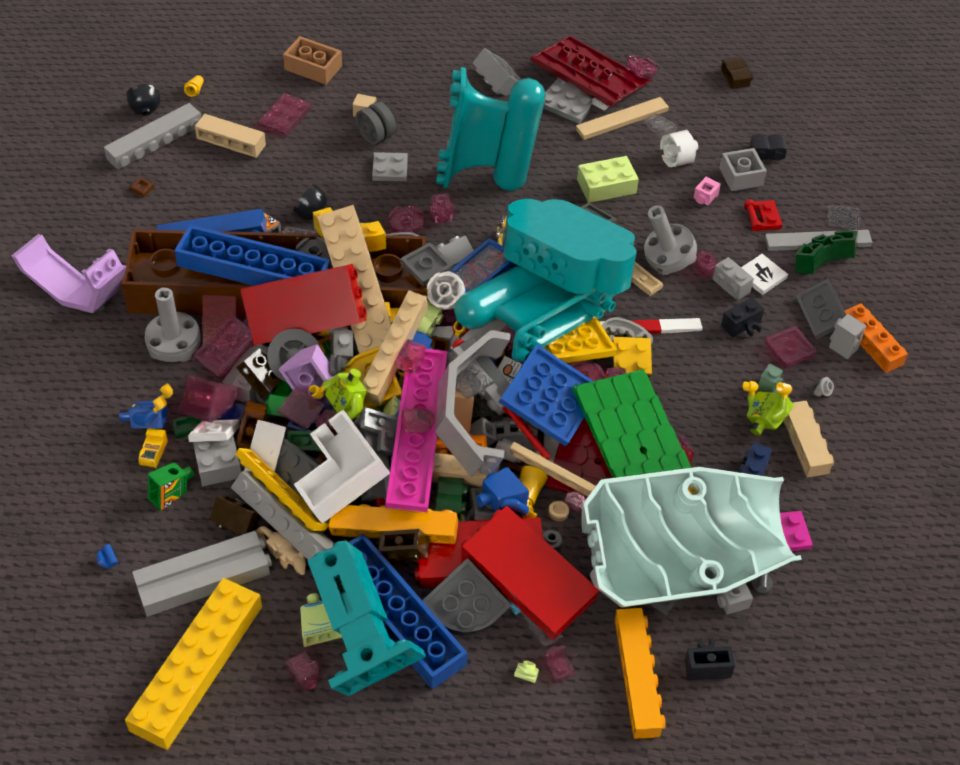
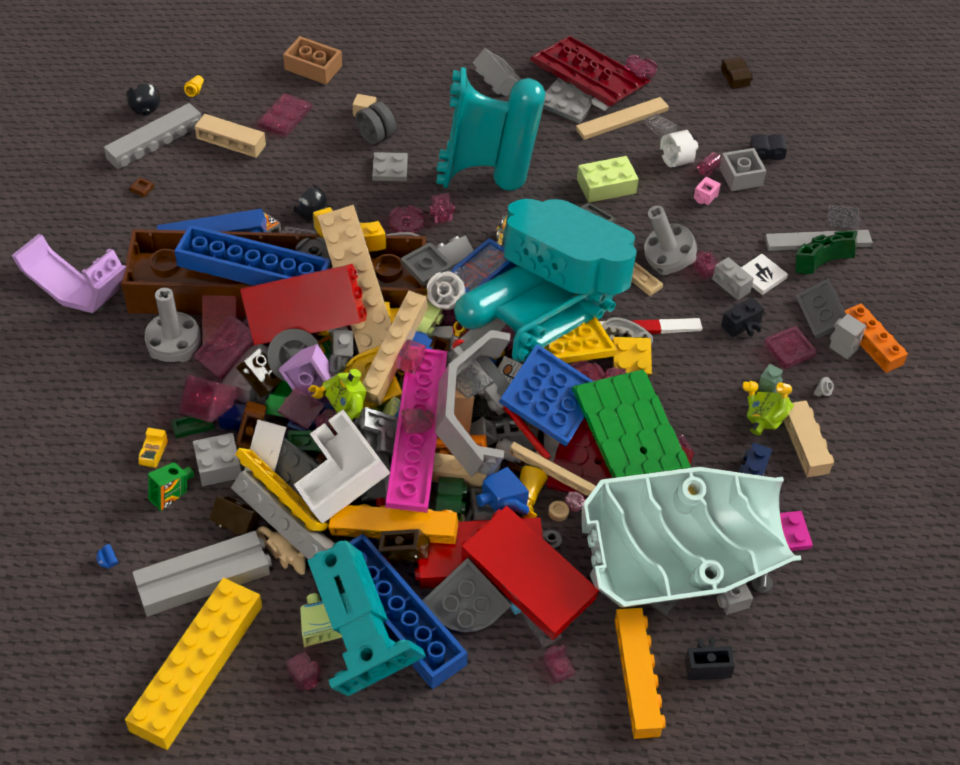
blue torso [119,383,173,428] -> none
white tile [188,419,240,442] -> none
yellowish green plate [514,661,539,683] -> none
red plate [744,200,783,231] -> none
none -> clear pink brick [697,153,721,176]

